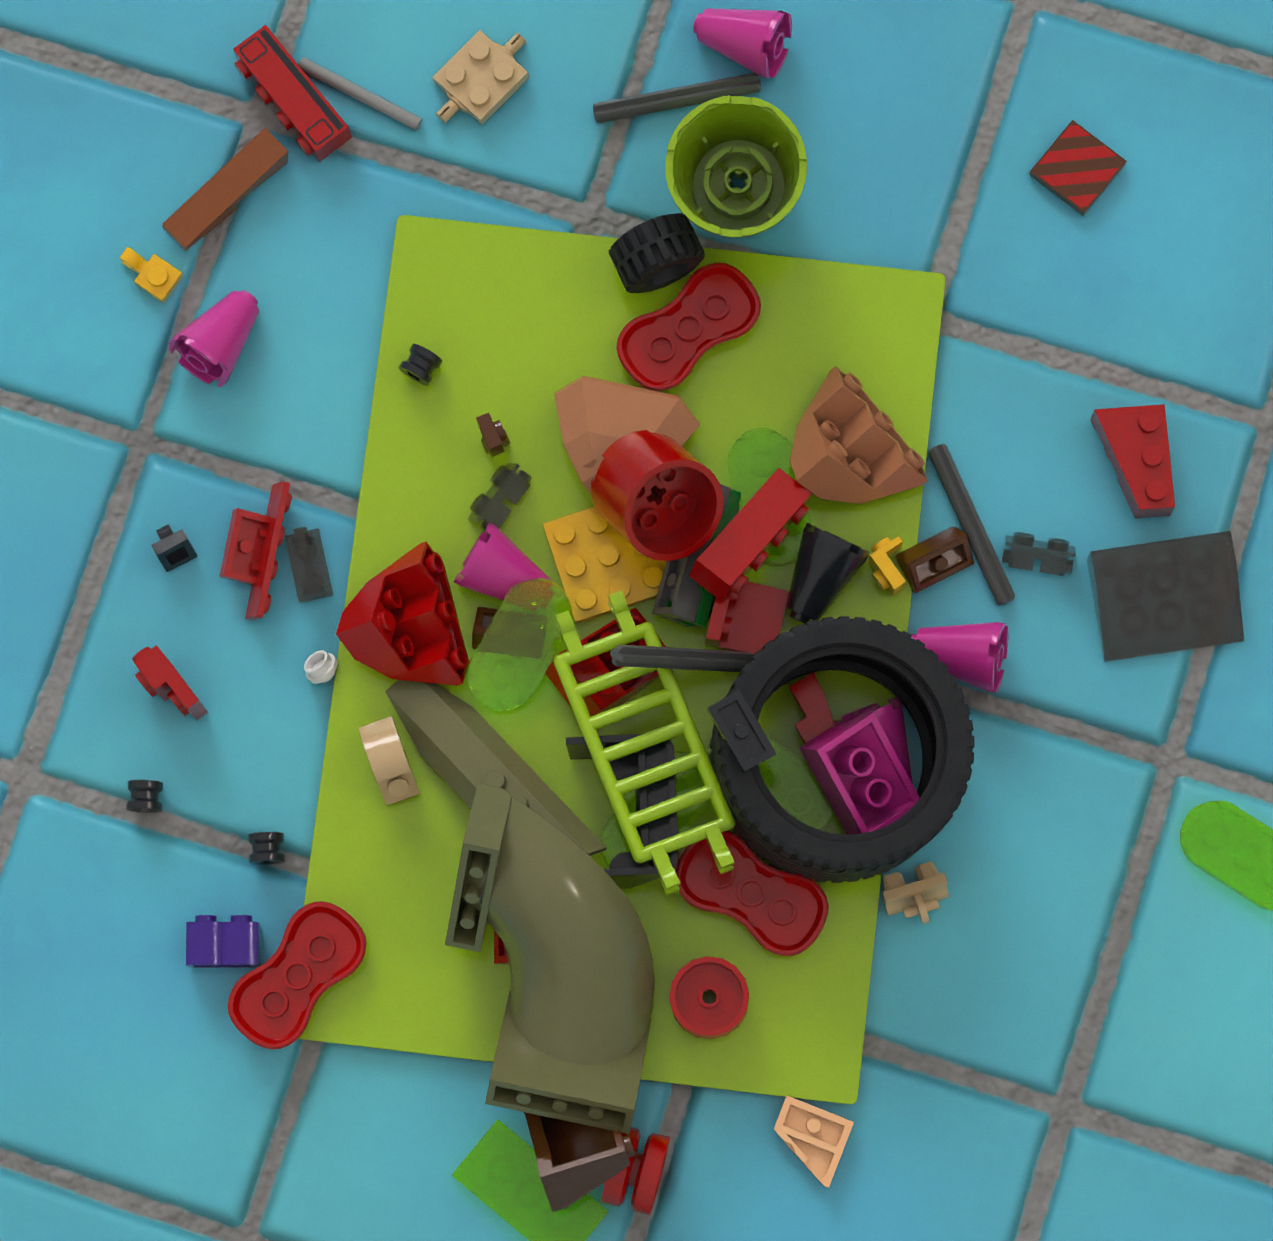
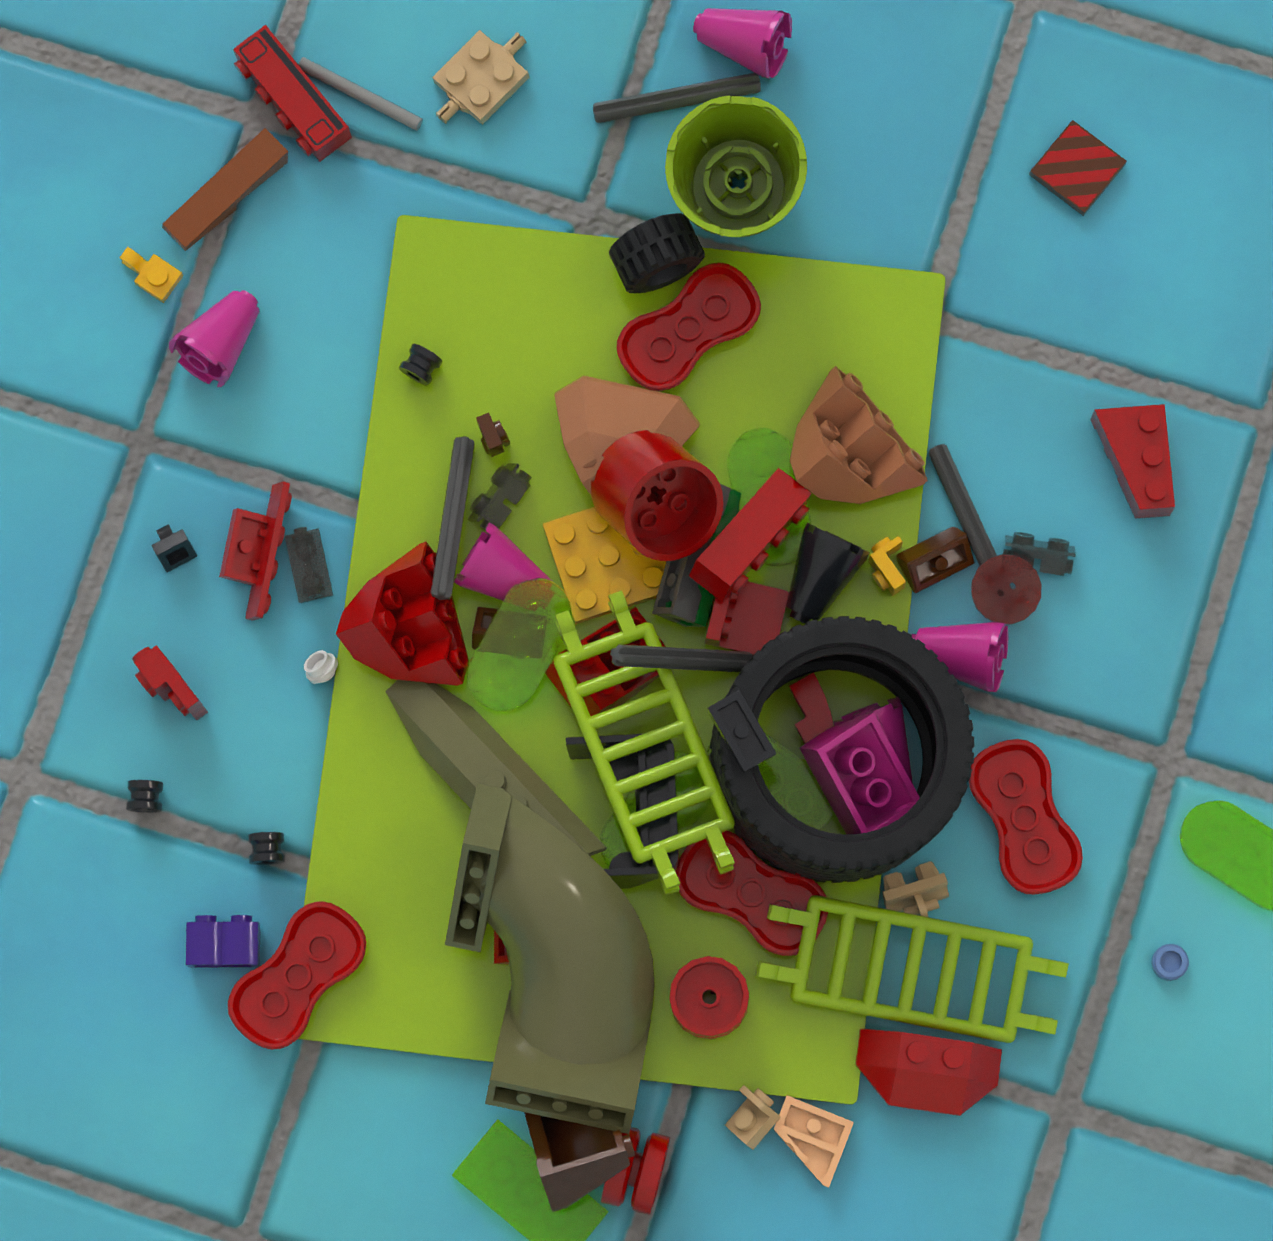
tan brick [359,716,420,806] -> none
clear smoke slope [1087,531,1244,662] -> none
none -> dark grey axle [431,436,475,600]
none -> tan bracket [725,1085,781,1150]
none -> lime bar [756,895,1069,1043]
none -> red wedge [855,1029,1002,1116]
none -> red plate [969,739,1083,895]
none -> clear red plate [971,554,1042,625]
none -> medium blue tile [1151,944,1189,981]

